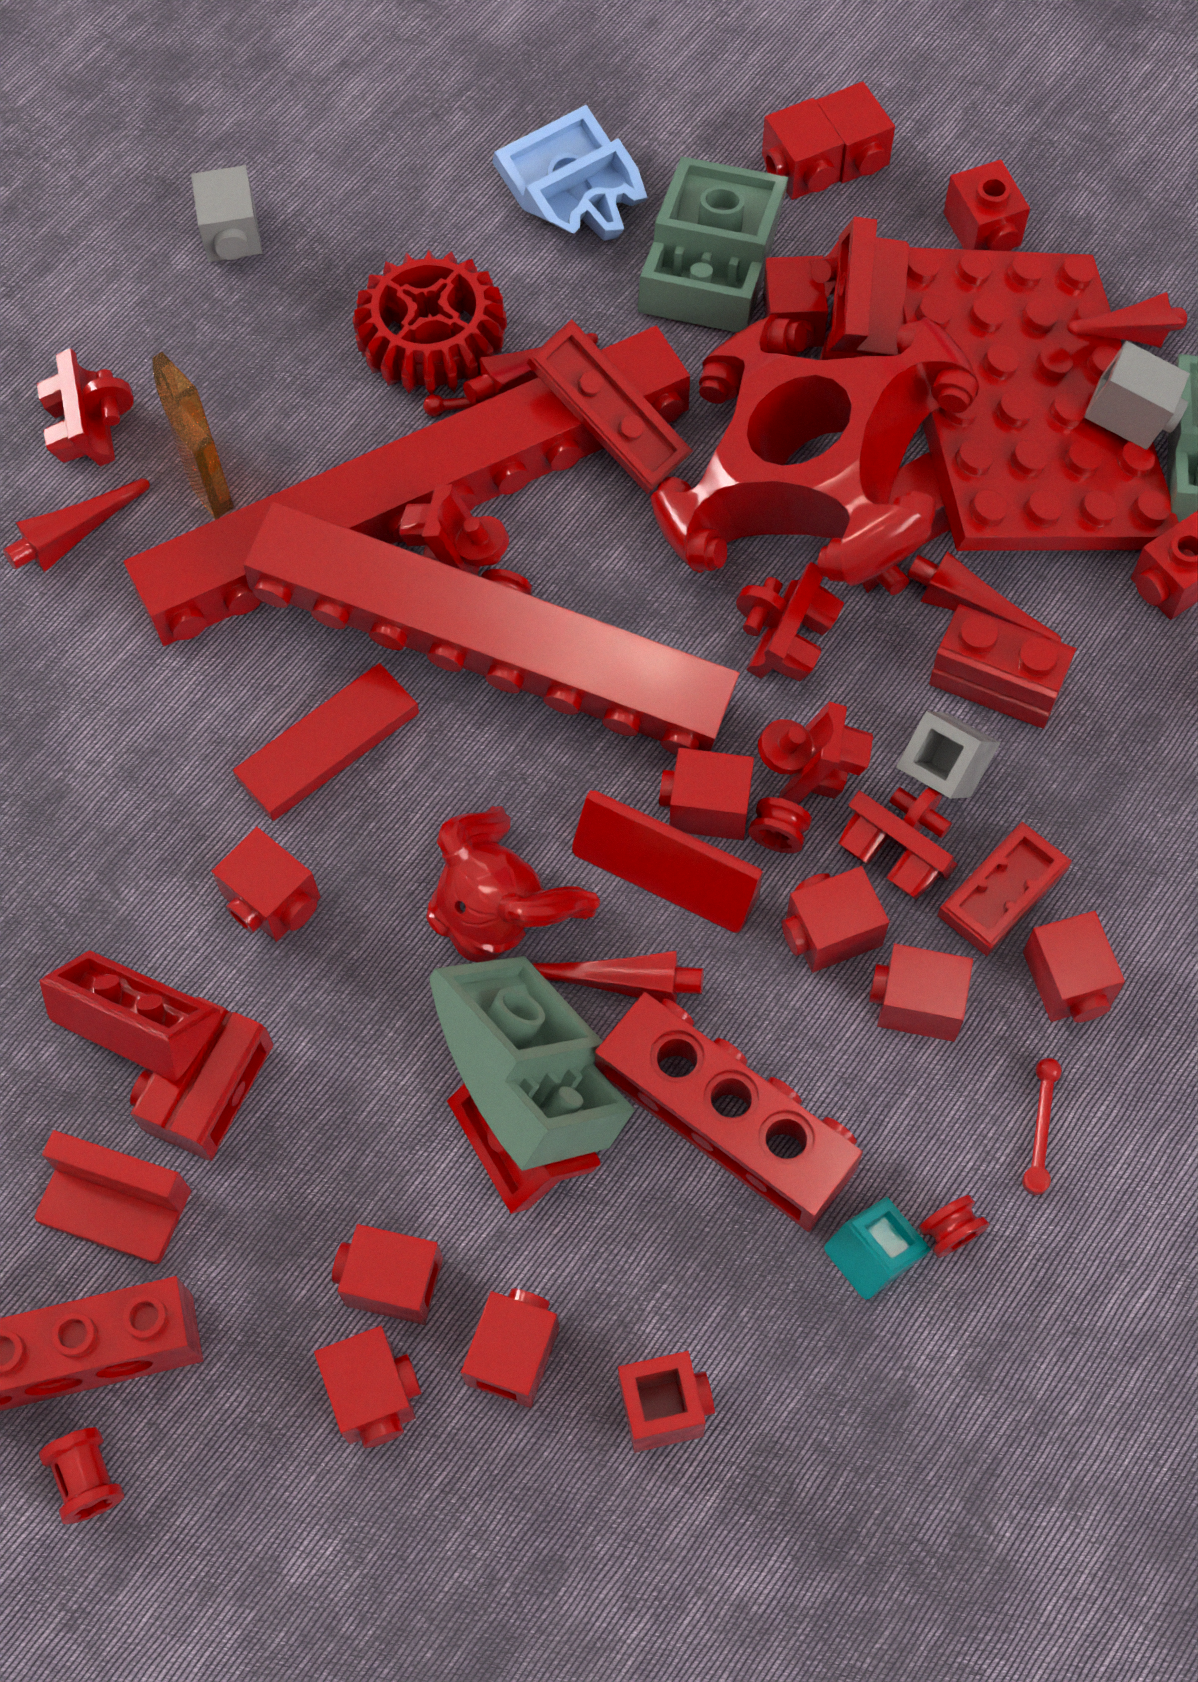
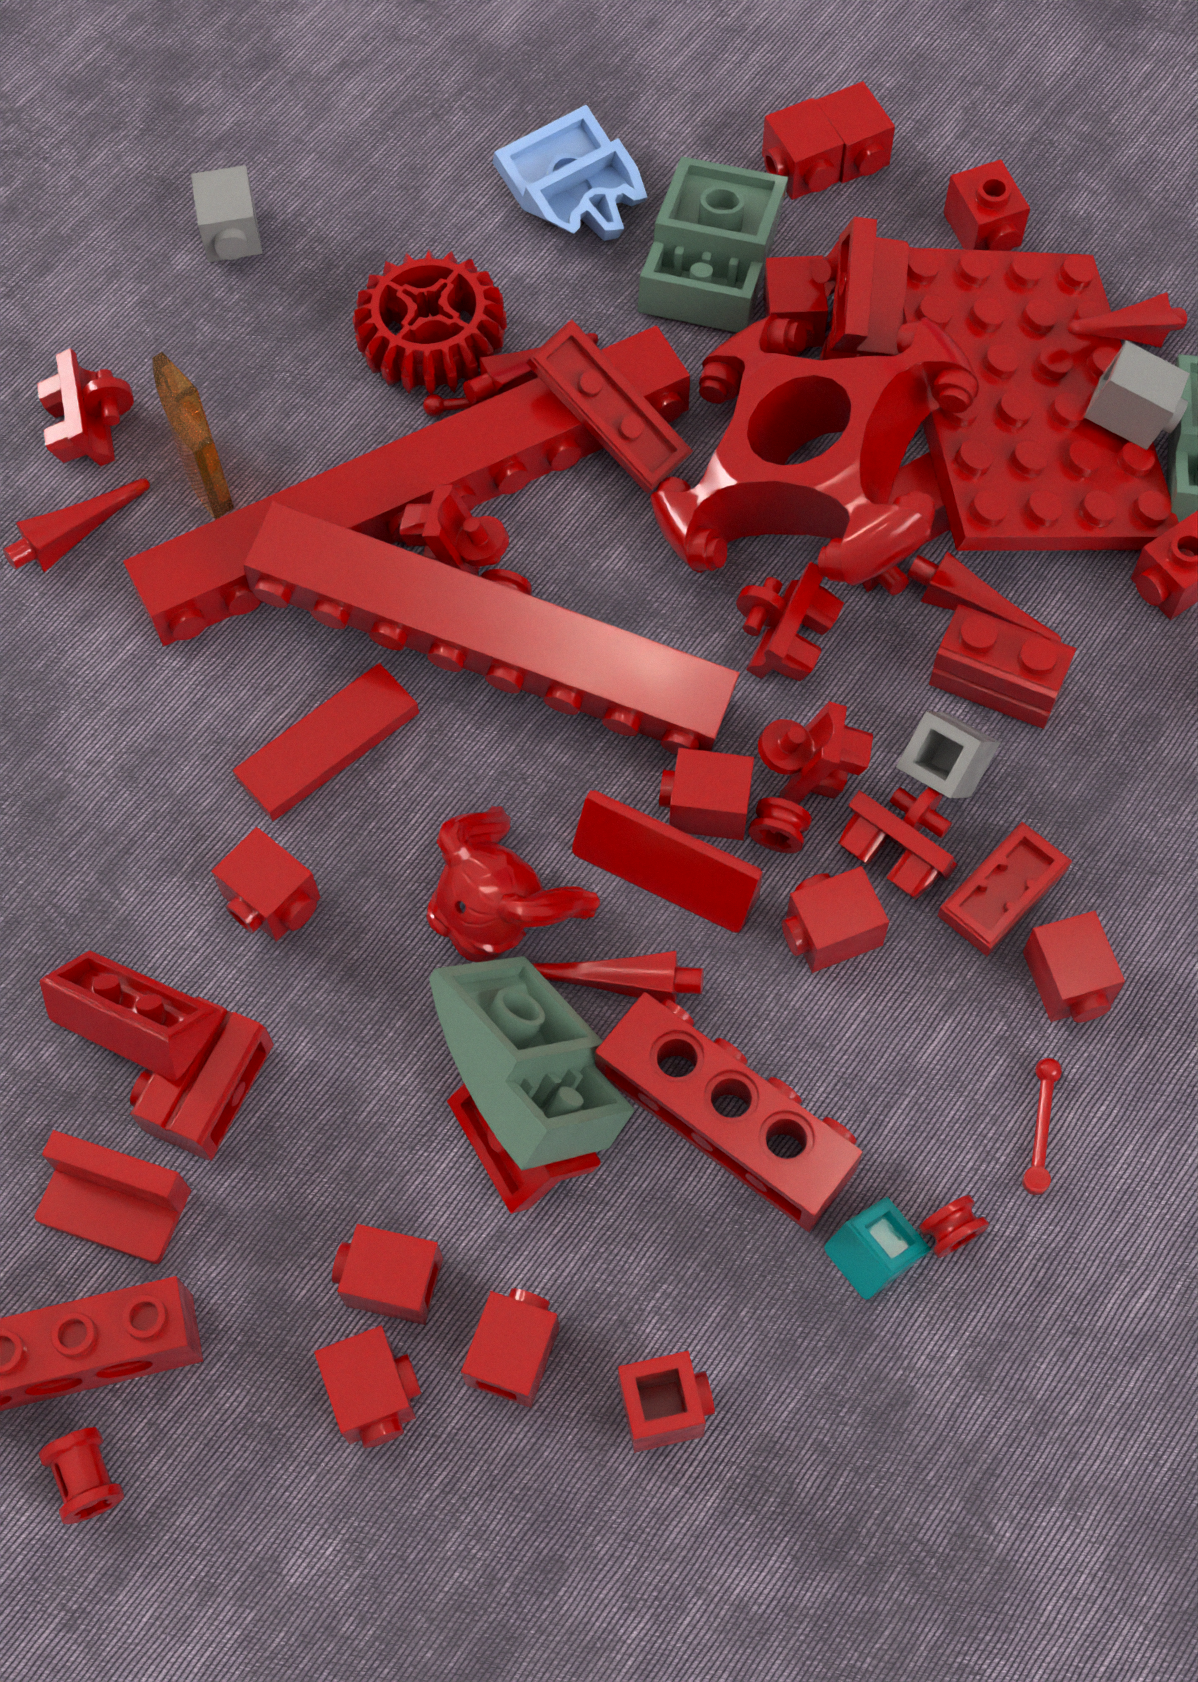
brick [869,943,973,1042] -> none

